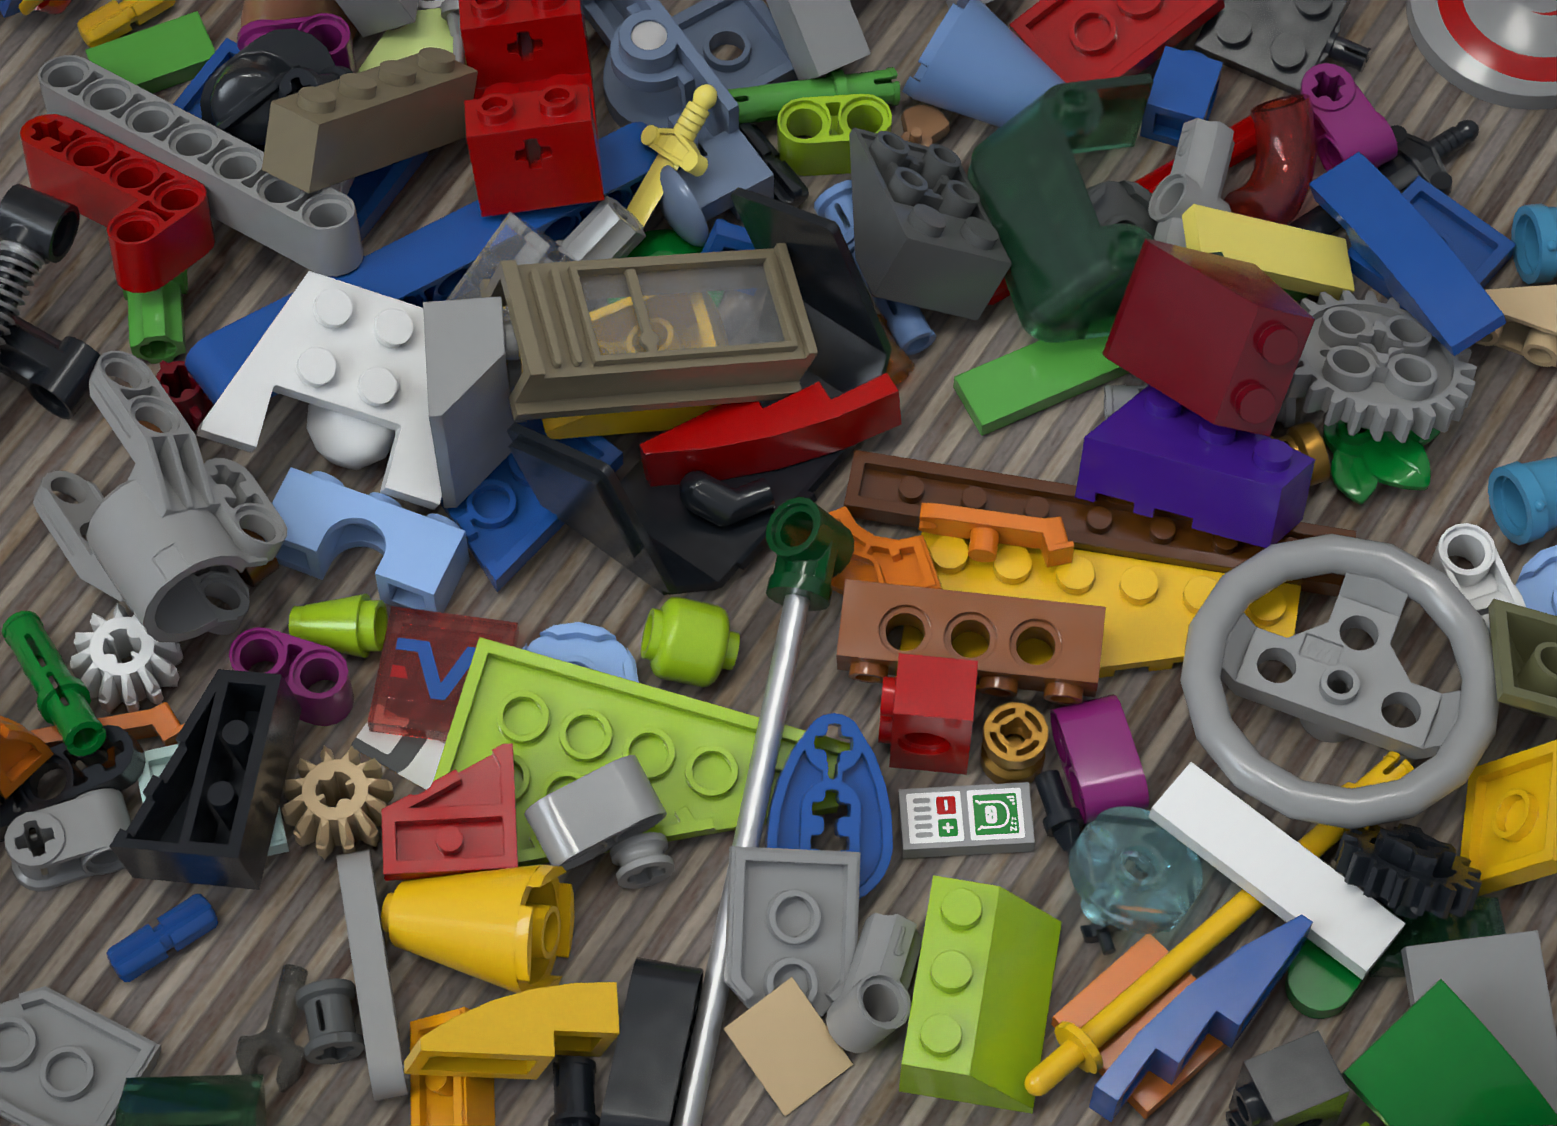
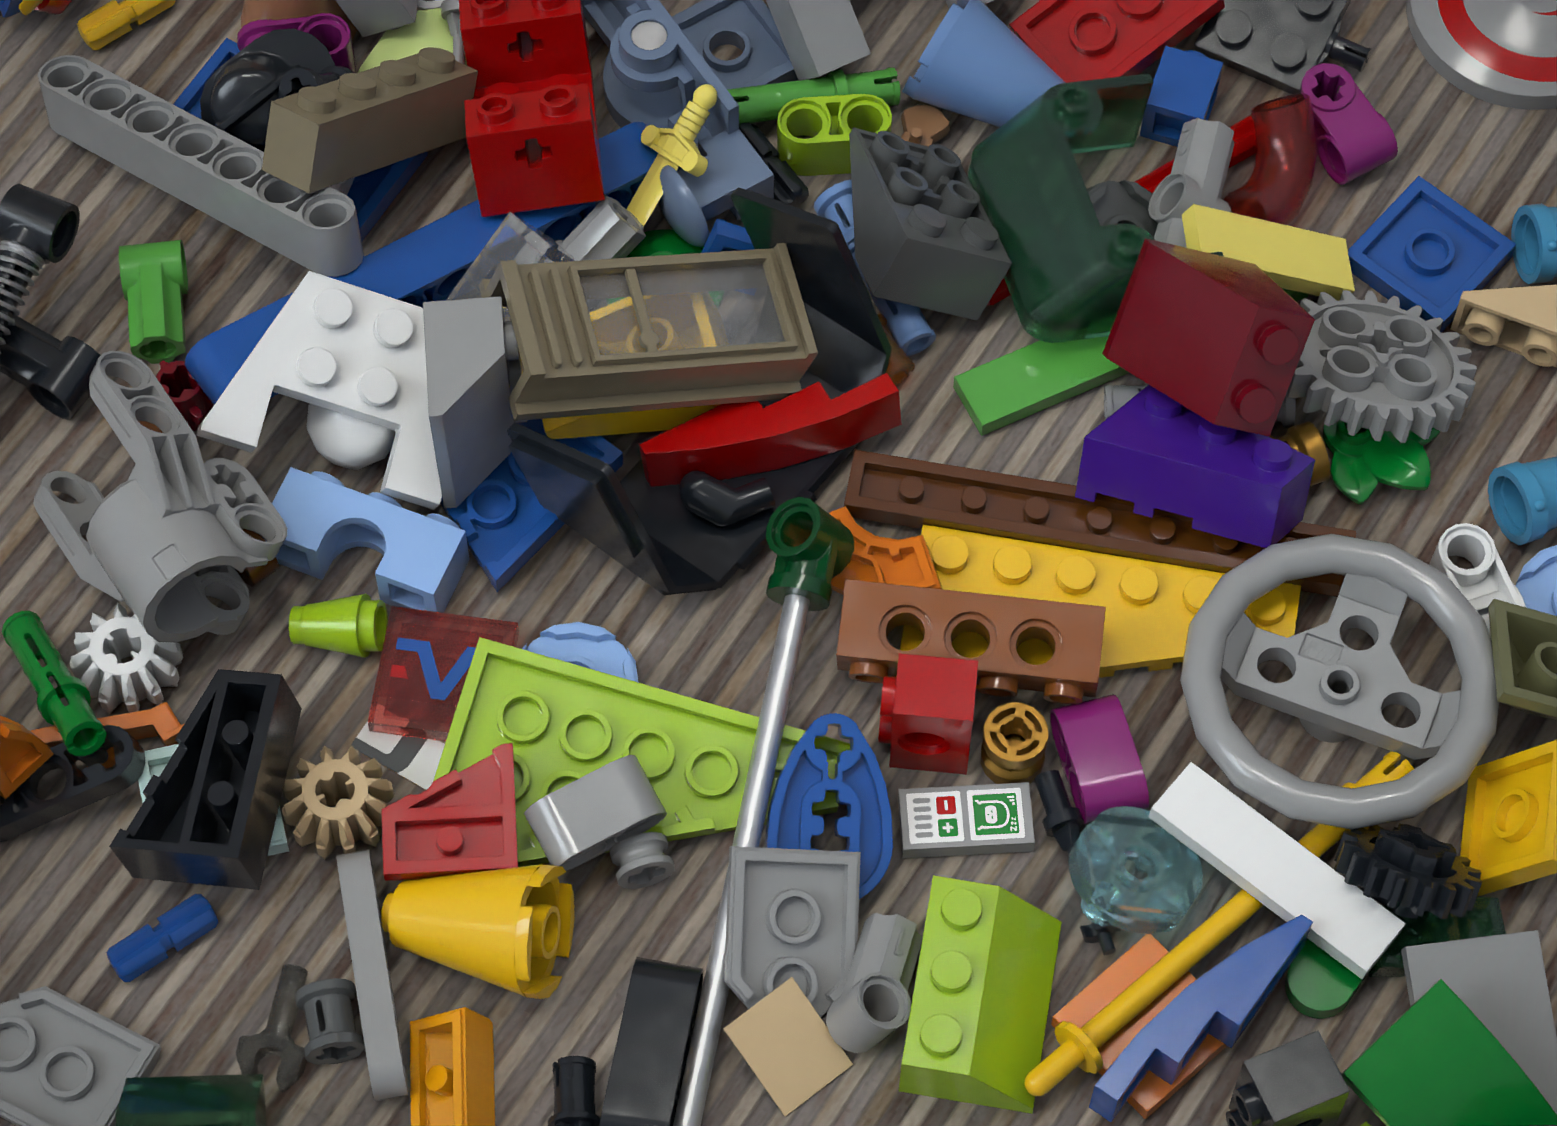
light grey piece [4,788,131,892] -> none
red beam [20,114,215,293] -> none
bright green tile [85,11,215,94] -> none
magenta beam [229,627,354,726] -> none
yellow slope [404,982,620,1080] -> none
lime head [641,597,740,687] -> none
orange piece [919,503,1074,568] -> none
black sword [1288,120,1479,235] -> none
blue slope [1308,152,1507,356] -> none

